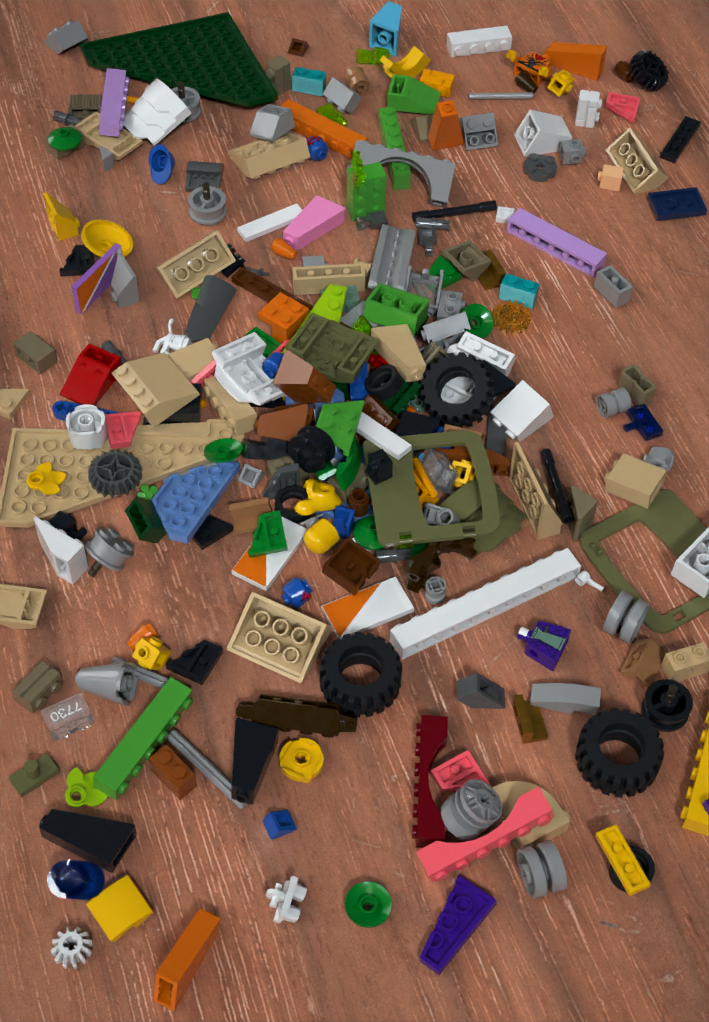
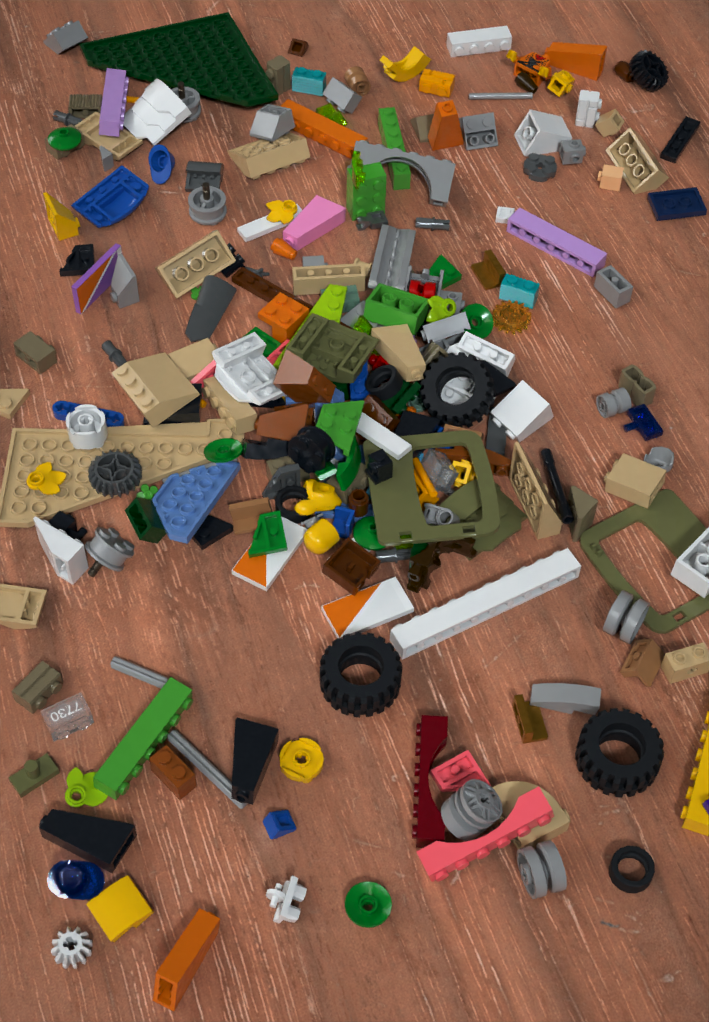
red slope [60,343,122,406] -> none
light grey cone [75,662,138,706] -> none
yellow dish [81,220,133,258] -> none
coral wing [105,411,141,449] -> none
orange cone [126,622,159,652] -> none
yellow brick [132,636,172,670] -> none
white piece [153,318,192,355] -> none
black wing [166,640,223,685] -> none
tan slope [226,592,332,684] -> none
dark brown hinge [235,694,358,738] -> none
light grey slope [237,463,265,489] -> none
blue head [263,352,284,379] -> none
blue head [281,577,313,608] -> none
blue head [307,136,329,161] -> none
clear neon green slope [356,46,389,65] -> none
medium azure slope [369,1,402,57] -> none
bright green slope [387,74,441,114] -> none
black piece [412,200,497,222] -> none
flat silver plate [418,228,437,256] -> none
dark purple wing [419,875,497,975] -> none
light grey wheel [424,576,446,605] -> none
dark tan slope [442,240,492,282] -> none
dark grey slope [457,673,505,709] -> none
dark purple torso [517,621,571,671] -> none
white hand [575,571,604,592] -> none
yellow tile [595,824,651,896] -> none
coral wing [605,92,640,123] -> none
black wheel [641,679,693,732] -> none
none -> blue slope [71,165,149,228]
none -> yellow plate [266,200,298,224]
none -> red wheel [409,280,436,299]
none -> lime plate [426,296,456,323]
none -> tan brick [595,109,625,137]

